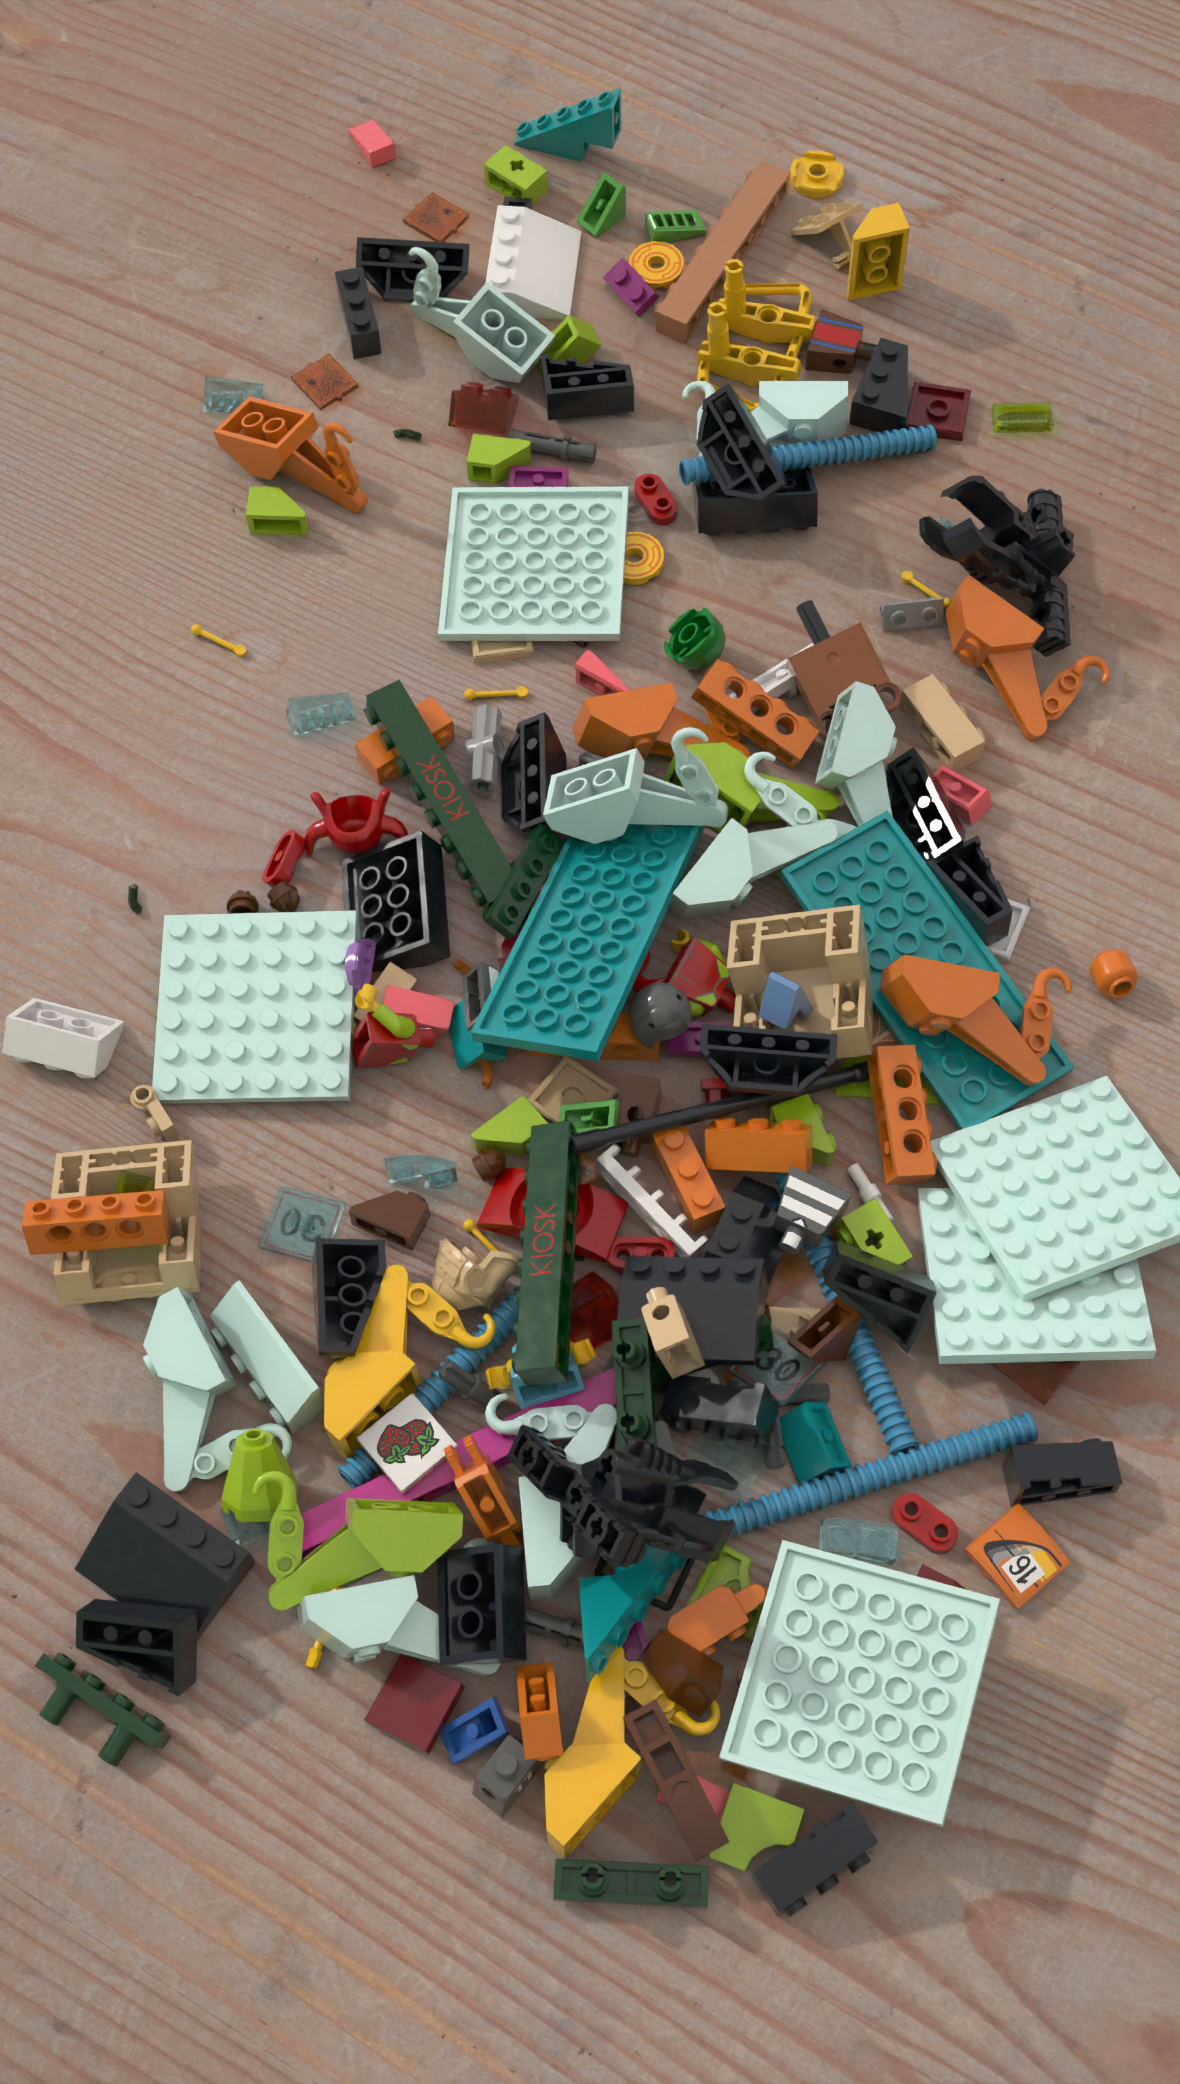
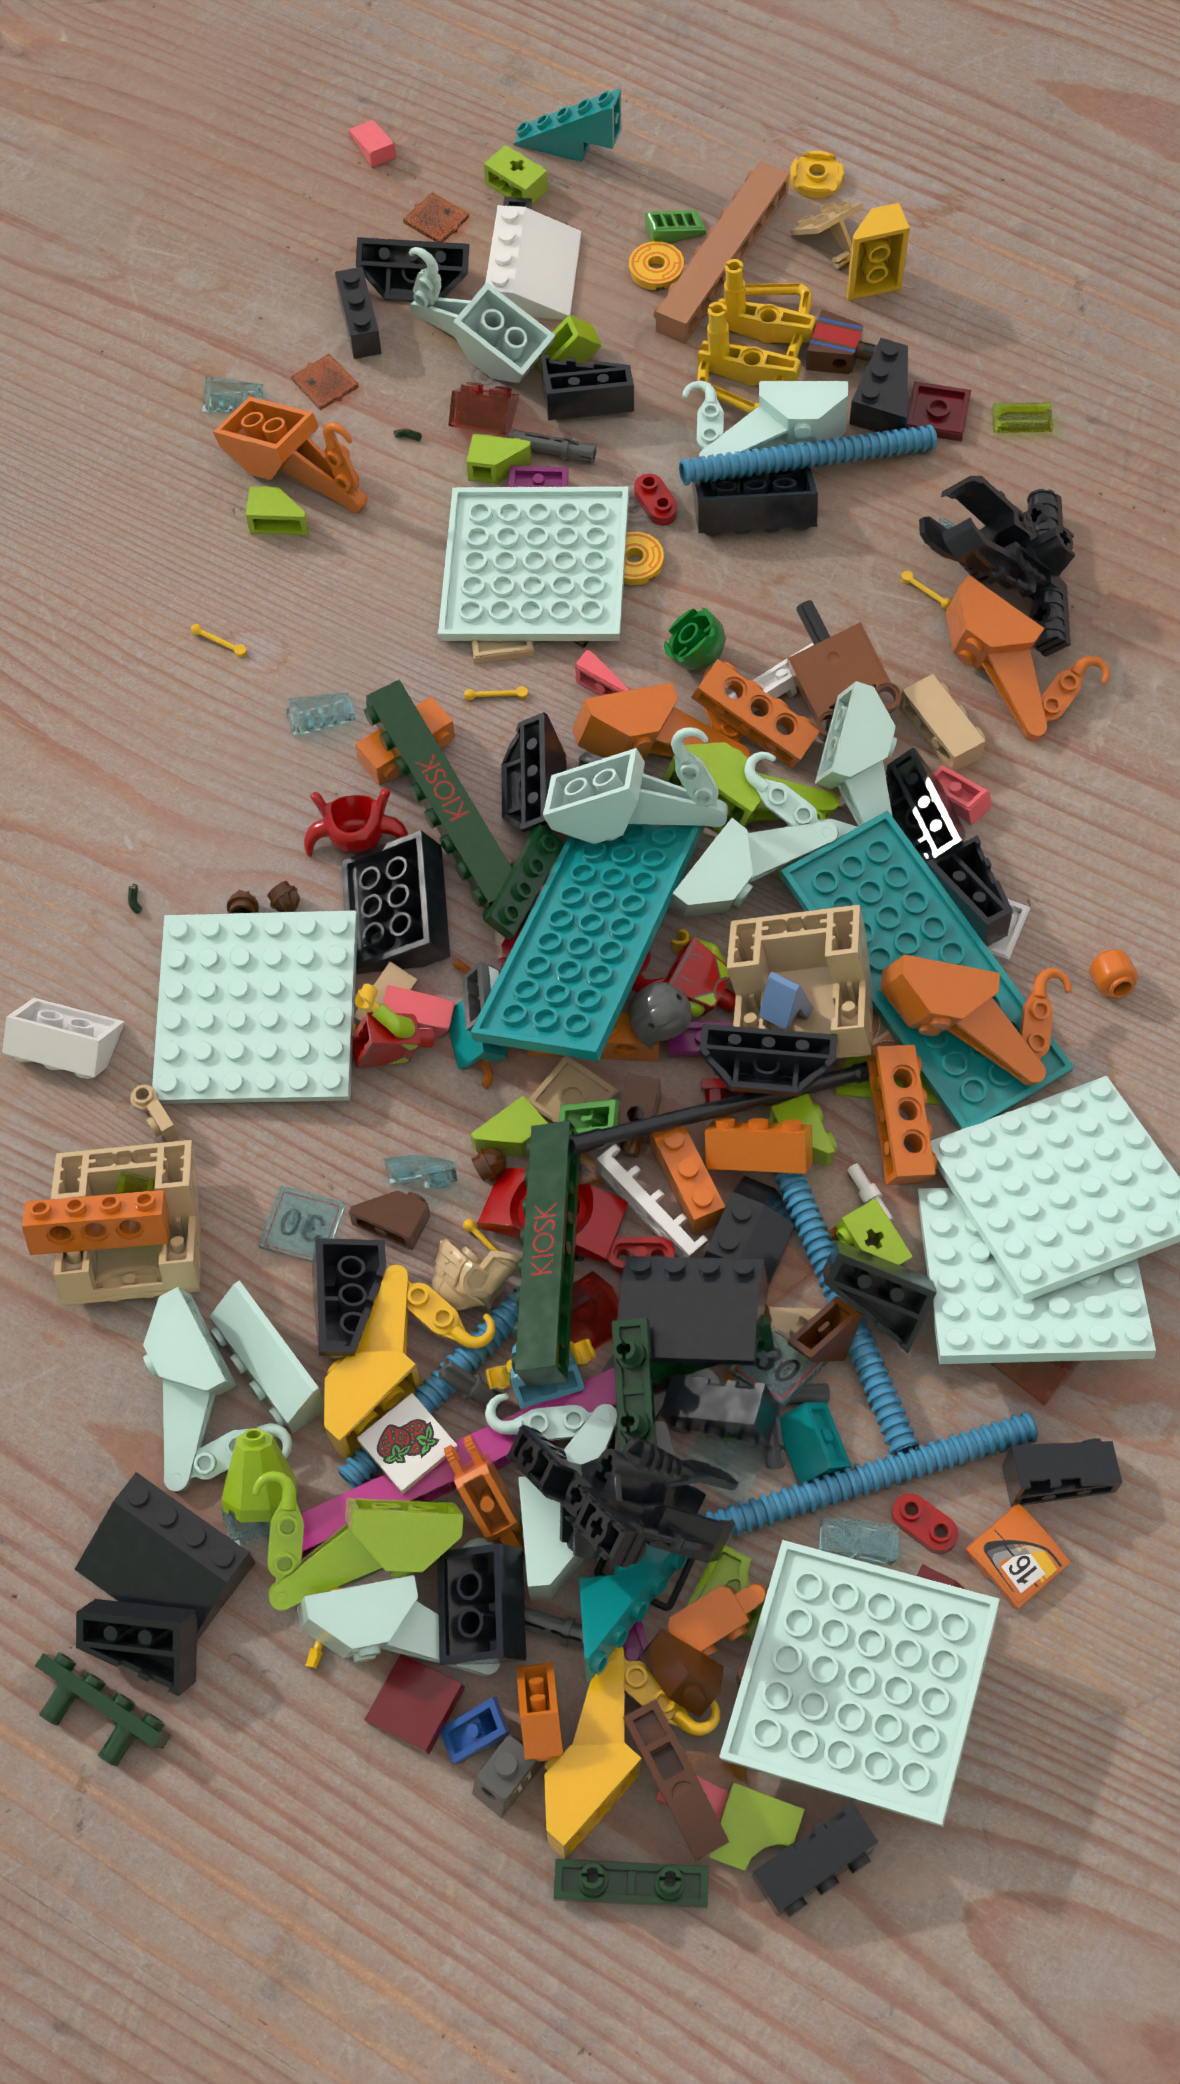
red plate [262,830,305,888] -> none
medium lavender tile [345,938,376,997] -> none
light grey piece [465,704,505,796] -> none
bright green slope [576,172,626,237] -> none
magenta plate [603,257,659,317] -> none
tan torso [641,1287,705,1379] -> none
black wedge [697,383,787,501] -> none
dark grey torso [774,1166,852,1255] -> none
light grey hinge [880,596,944,632] -> none

